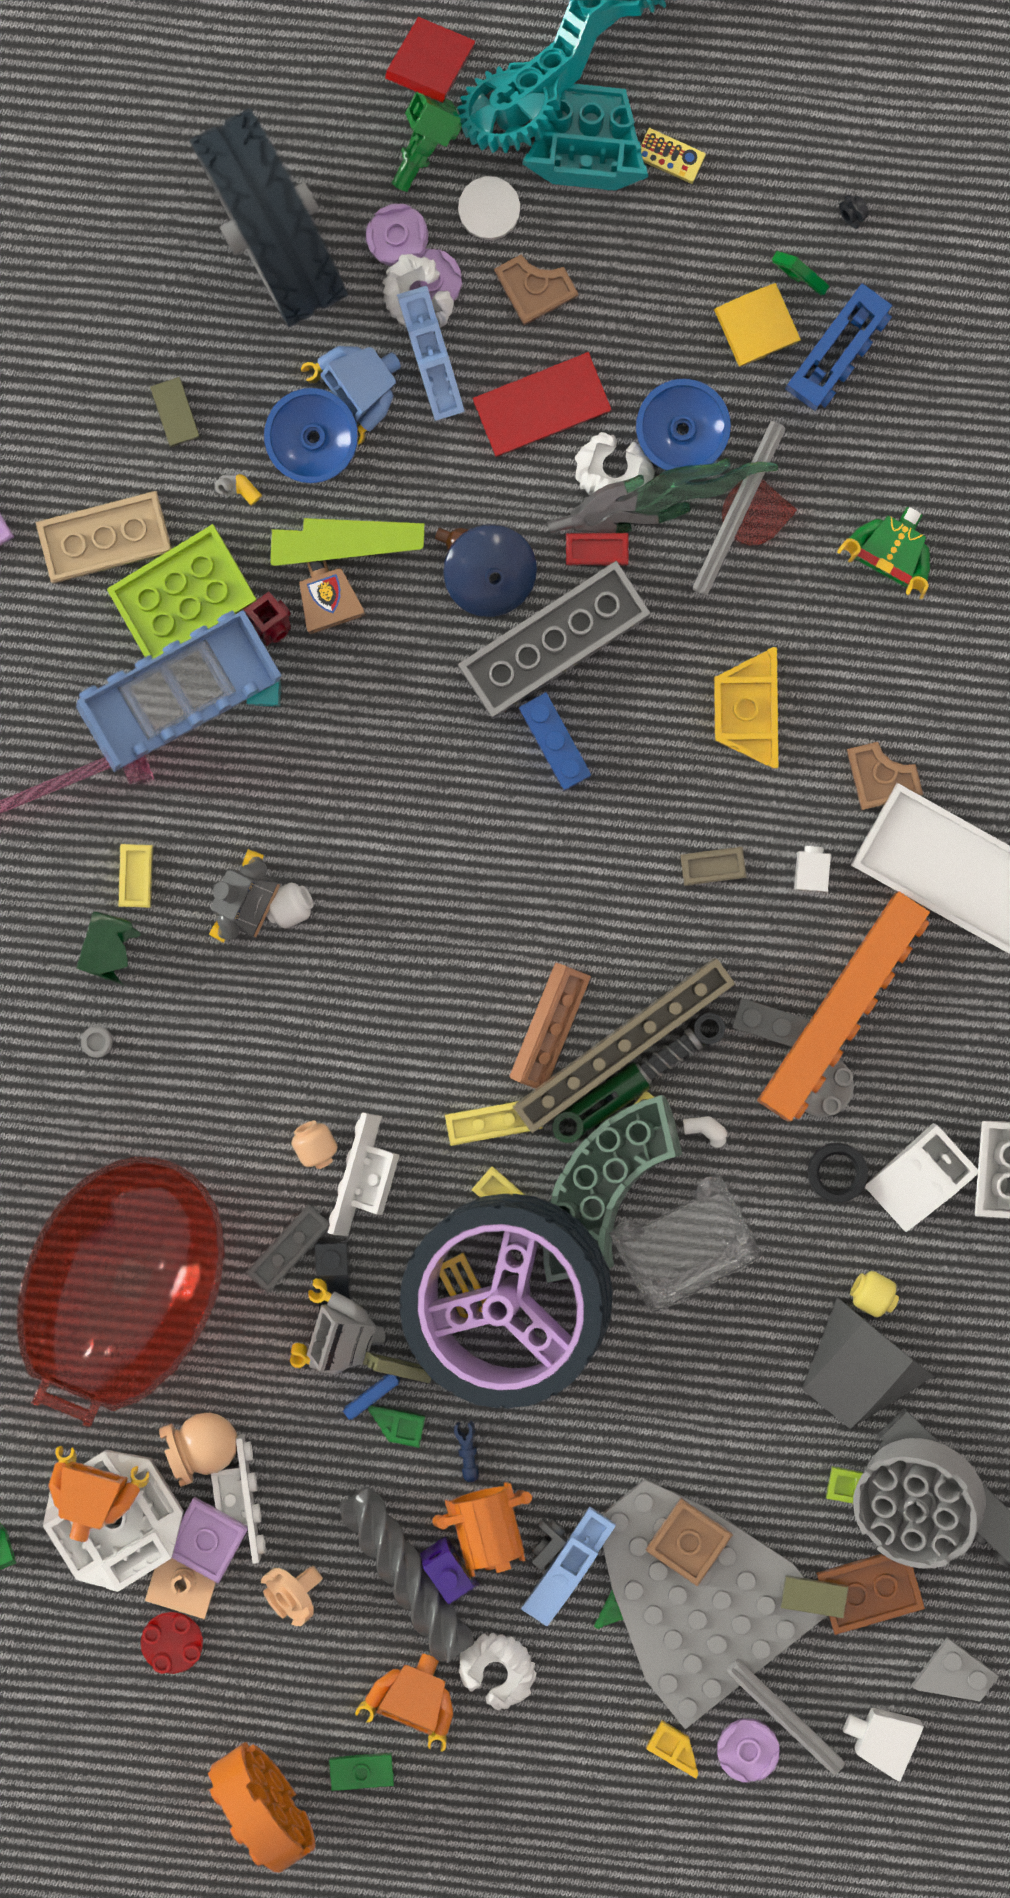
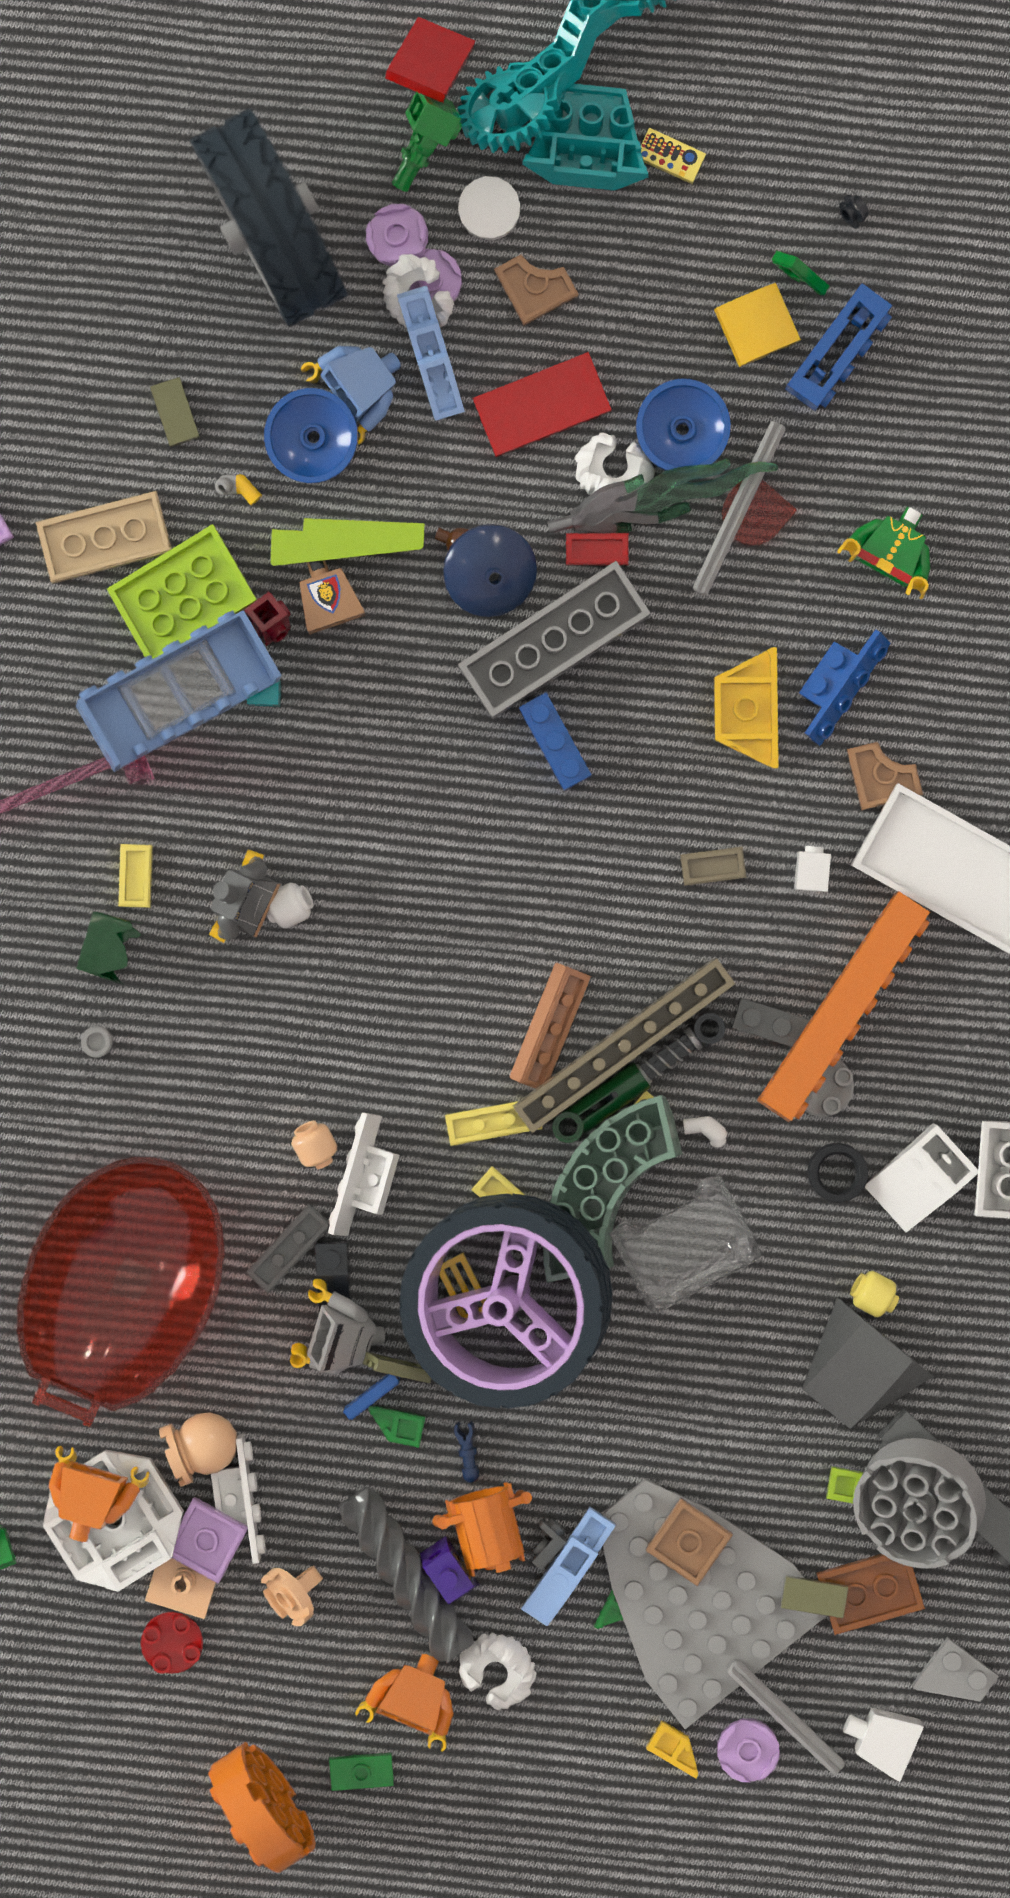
none -> blue bracket [799,629,891,746]

